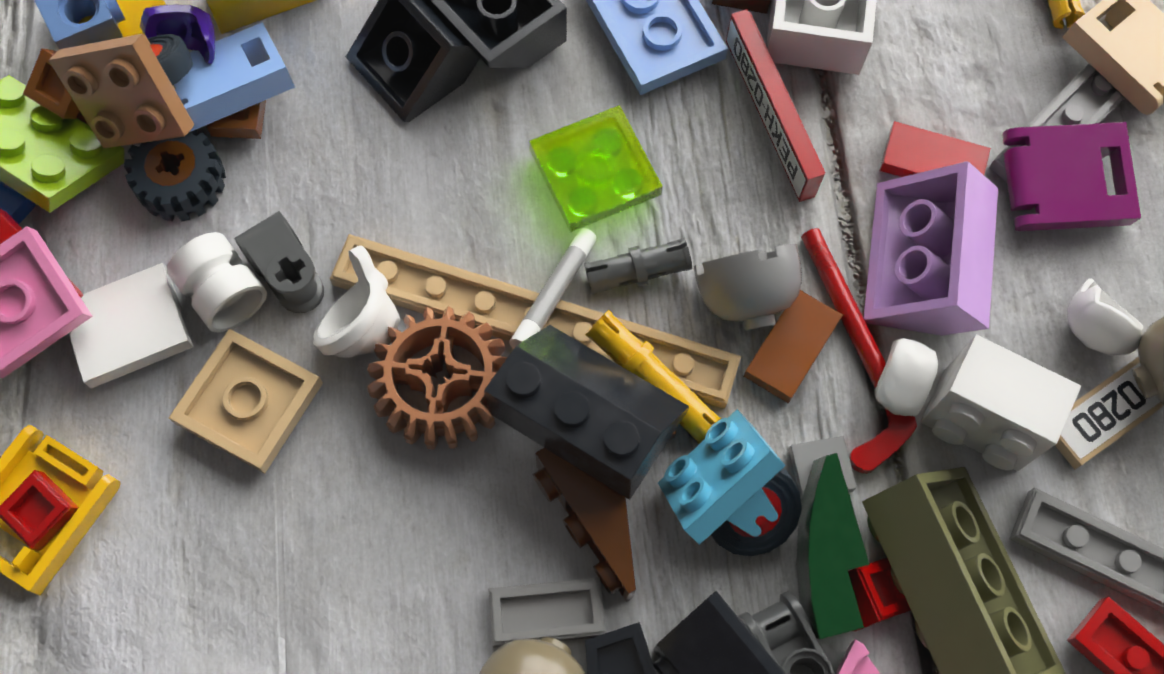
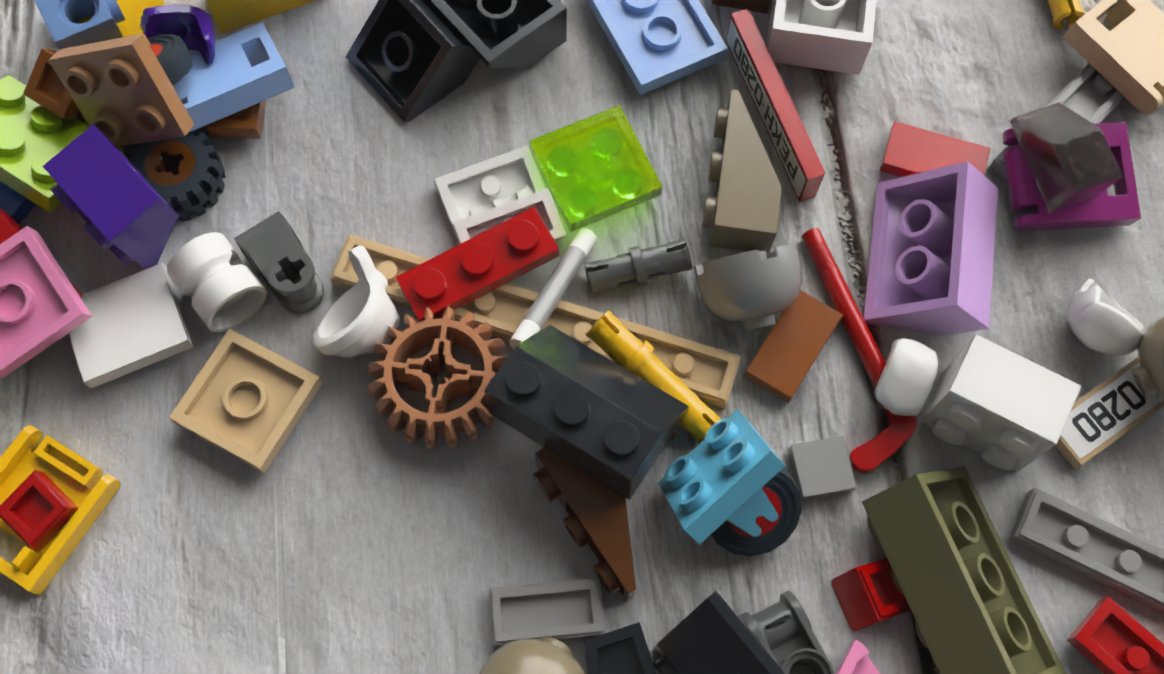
dark green slope [796,453,870,639] -> none
none -> dark purple slope [43,124,179,269]
none -> red plate [395,206,560,322]
none -> white slope [434,145,567,244]
none -> dark tan slope [702,90,782,253]
none -> clear smoke slope [1010,102,1123,212]

